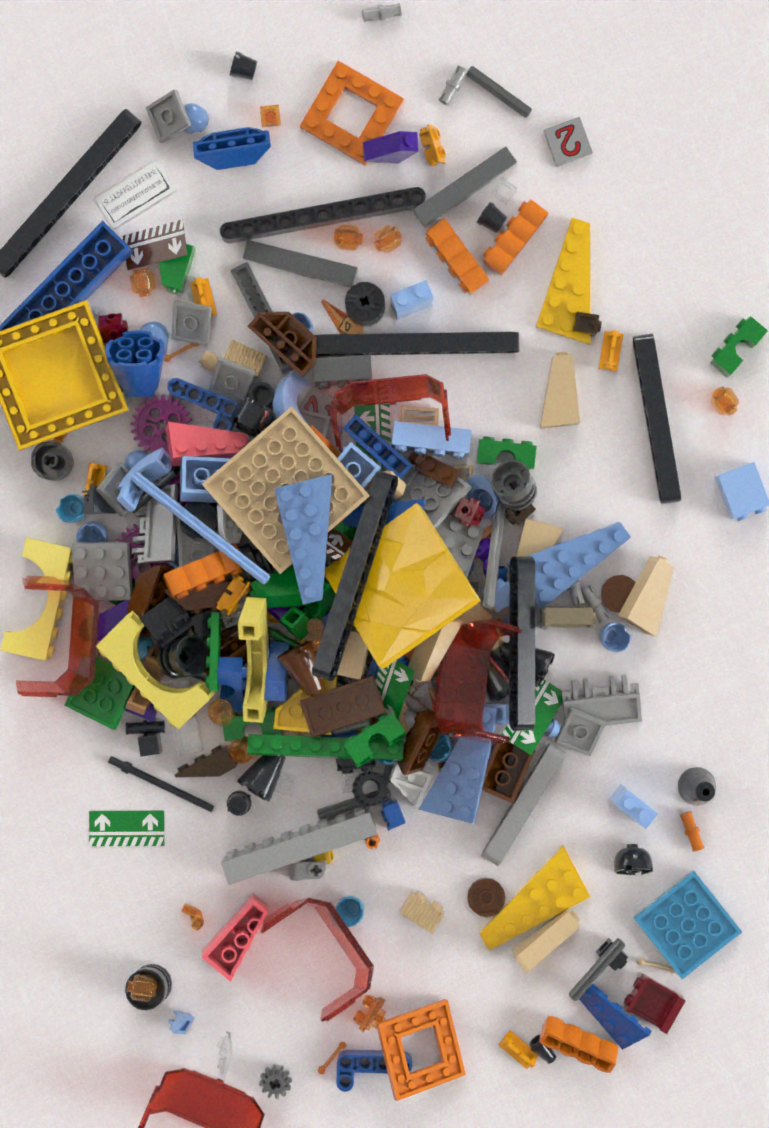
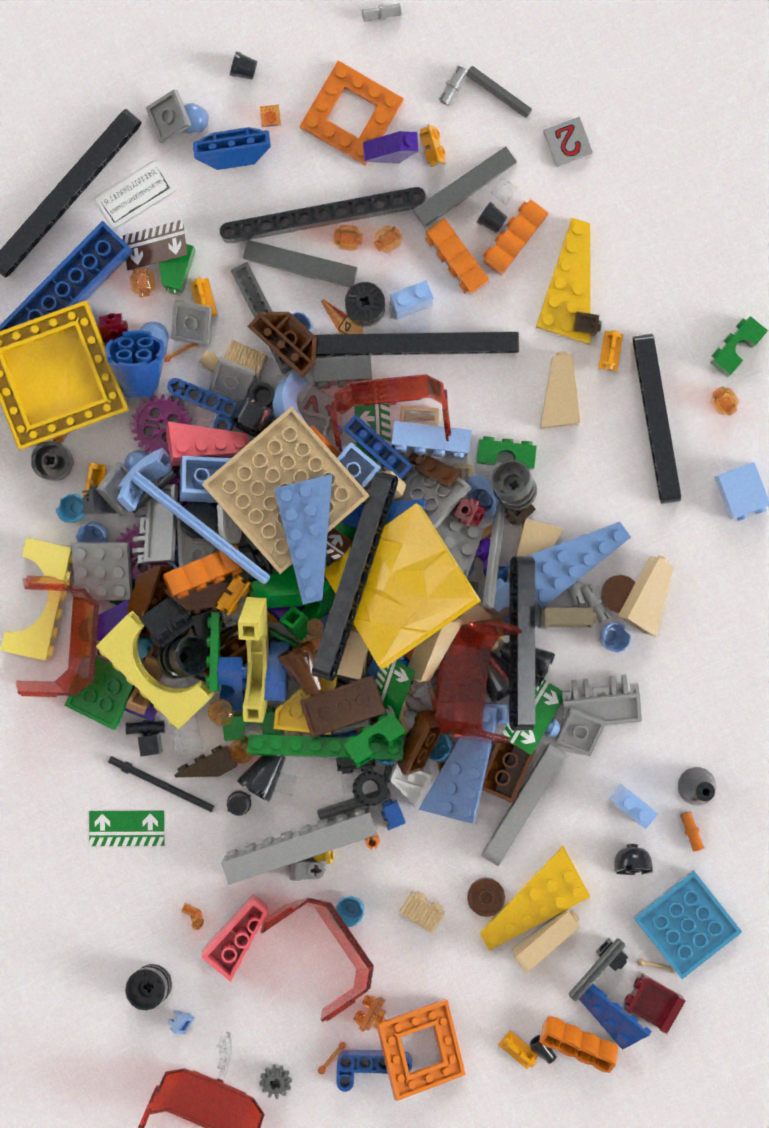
clear orange head [127,974,157,1002] -> none

